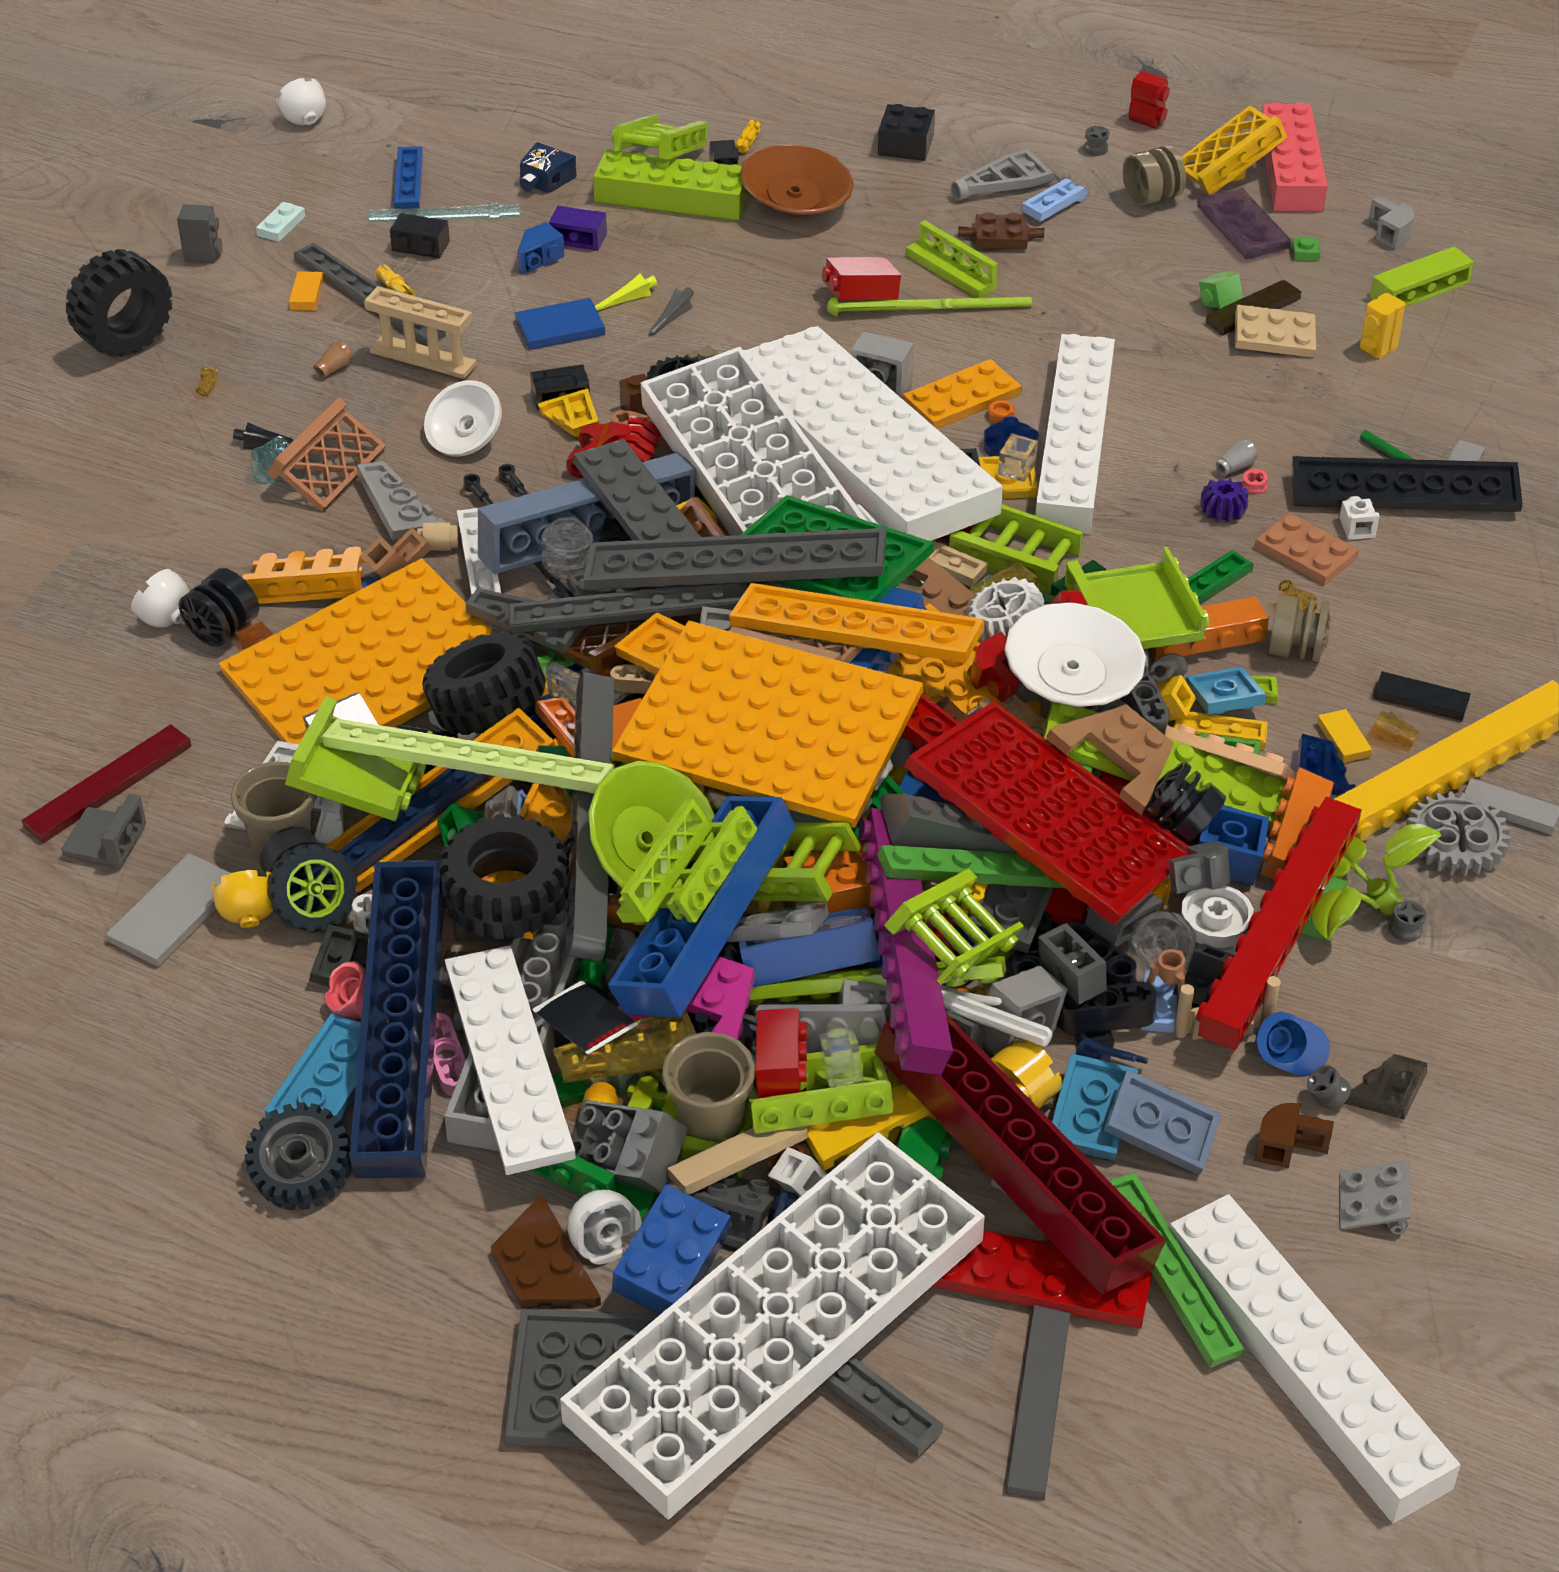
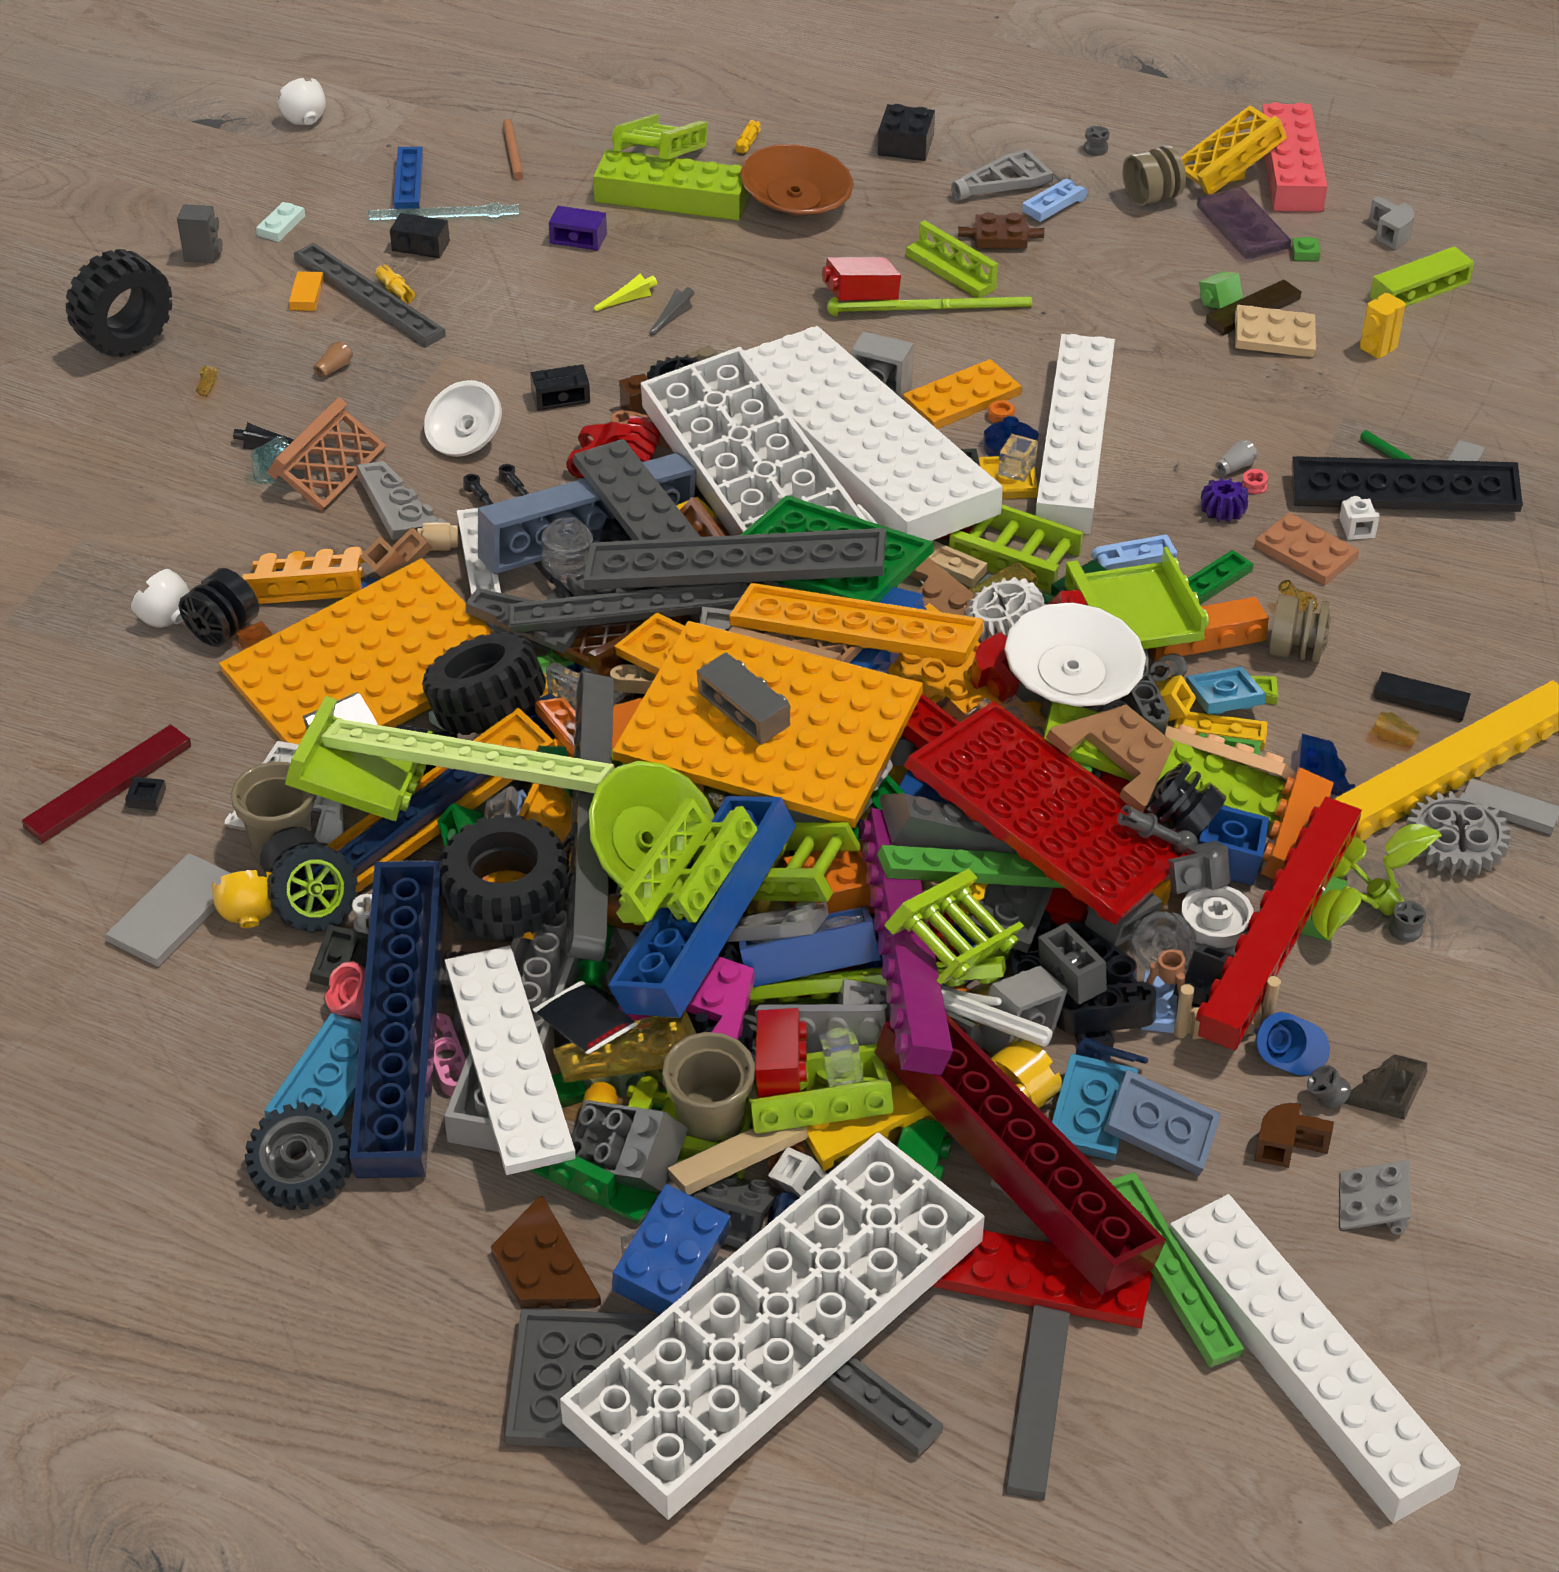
dark grey bracket [61,794,146,867] -> none
tan fence [364,286,477,379] -> none
blue tile [515,298,605,350] -> none
blue slope [518,222,564,274] -> none
dark blue torso [520,142,577,193] -> none
yellow wing [538,388,599,437] -> none
white cylinder [567,1190,642,1265] -> none
black brick [709,140,739,165] -> none
red brick [1129,70,1170,128] -> none
yellow tile [1317,709,1372,763] -> none
none -> black plate [125,777,166,811]
none -> nougat bar [503,119,524,180]
none -> dark grey brick [697,652,791,745]
none -> light blue plate [1091,534,1177,570]
none -> dark grey pin [1117,805,1198,855]

